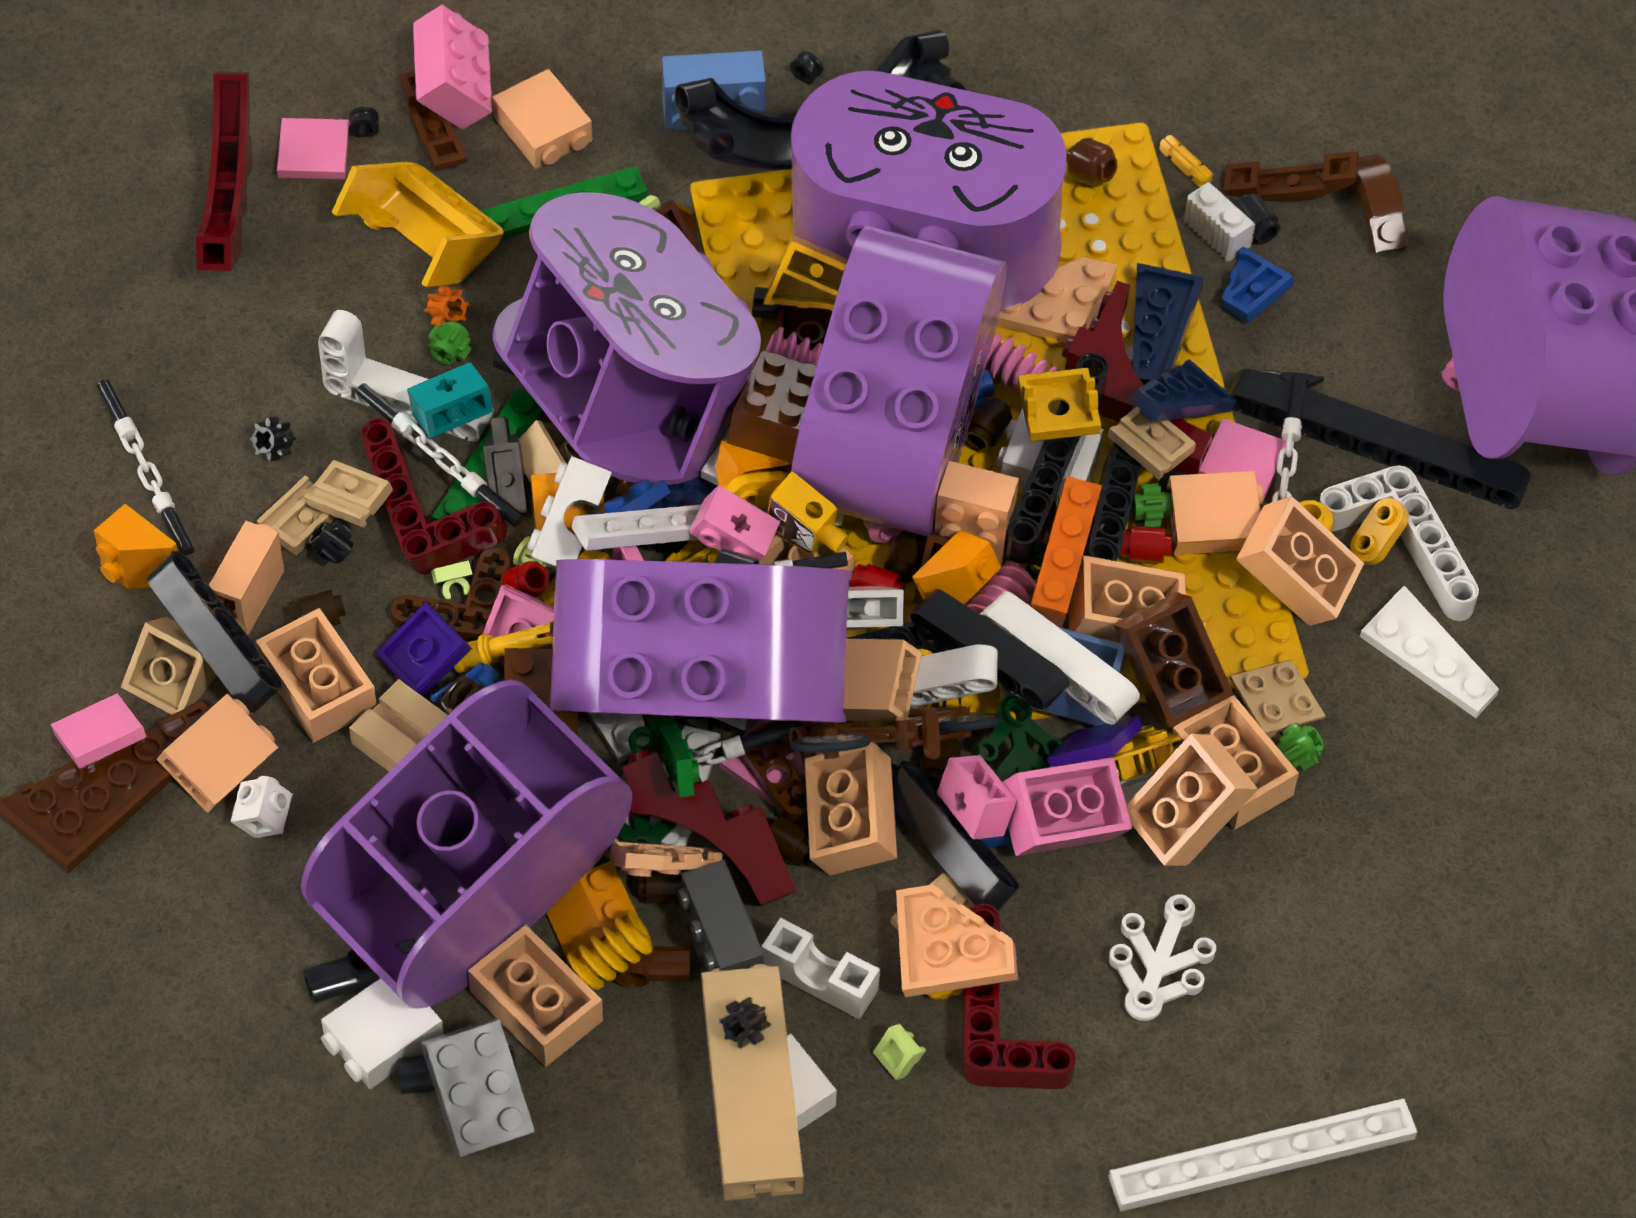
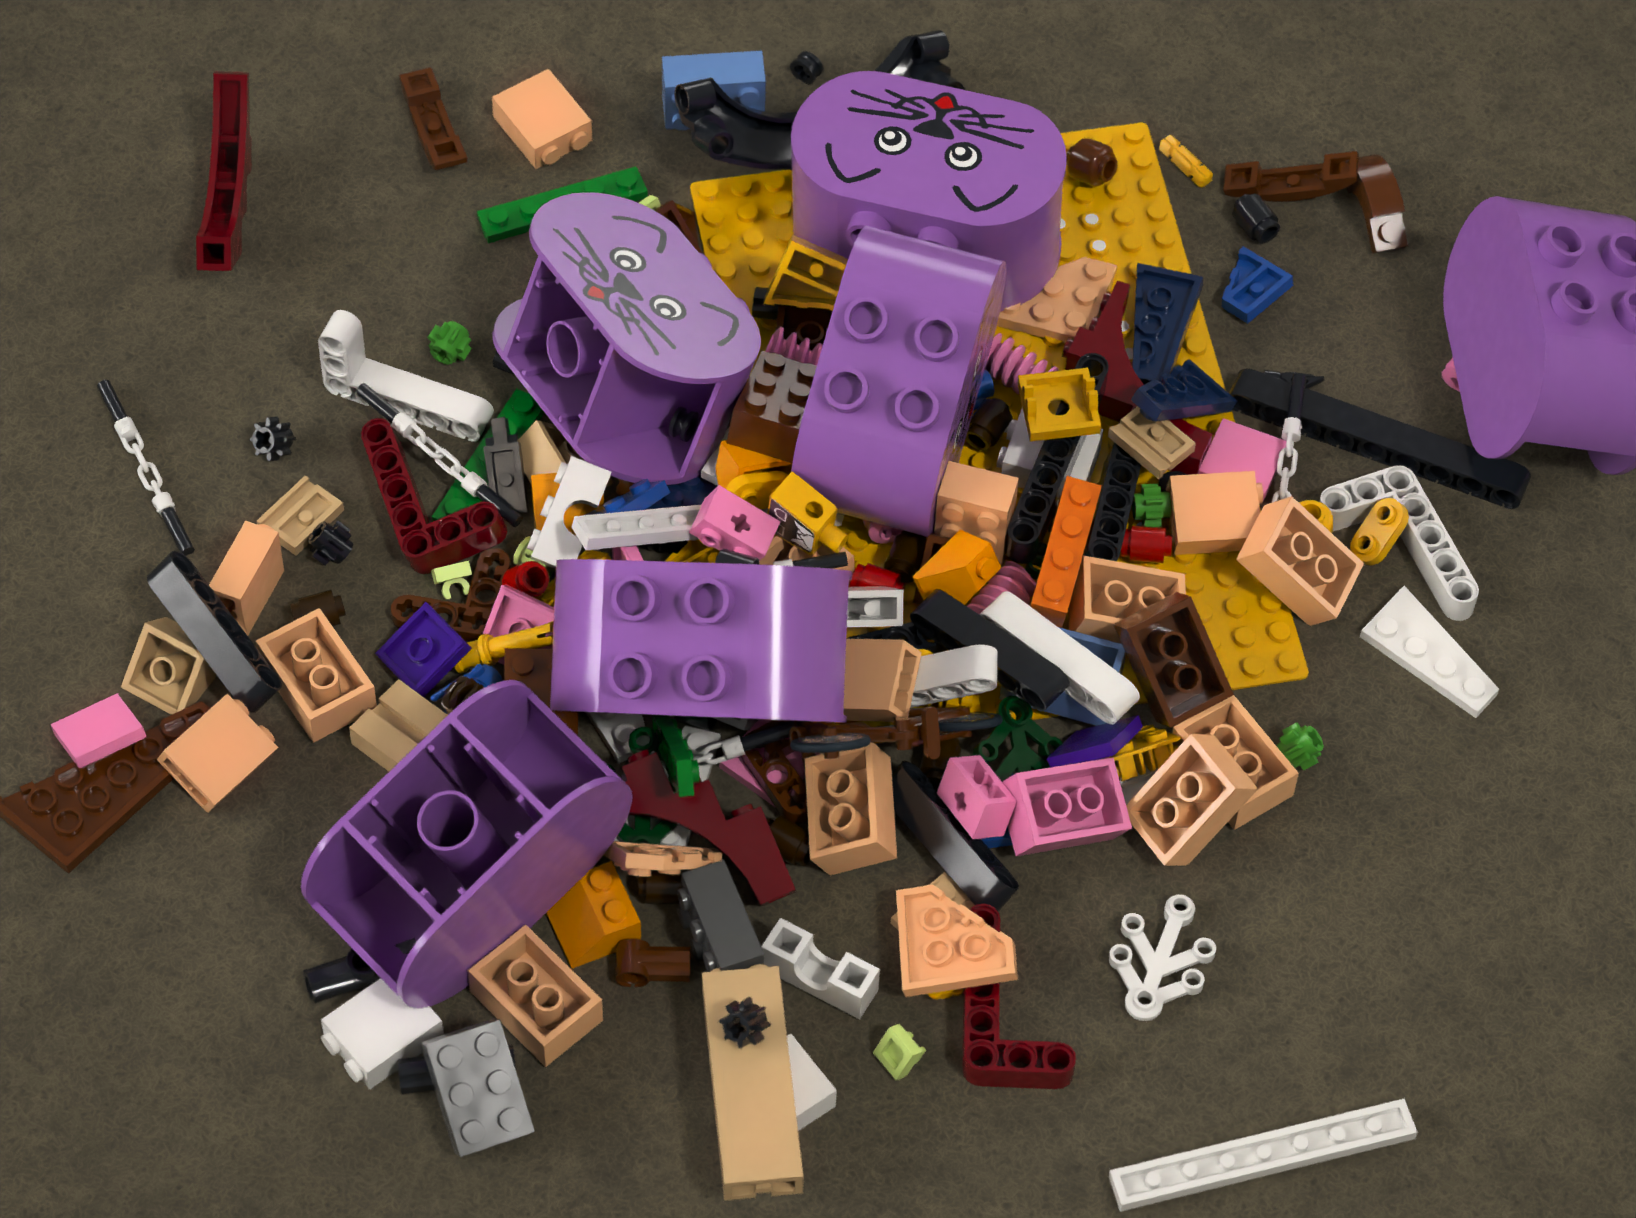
light orange slope [94,504,178,589] -> none
white brick [231,776,292,838] -> none
bright pink tile [277,118,349,179] -> none
tan plate [304,460,393,528] -> none
yellow windscreen [332,162,504,287] -> none
black bush [349,107,379,138] -> none
teal brick [407,362,494,438] -> none
bright pink brick [413,5,492,129] -> none
orange gear [424,285,469,326] -> none
yellow piece [567,909,653,990] -> none
white brick [1184,182,1256,261] -> none
tan hinge [1229,660,1326,743] -> none

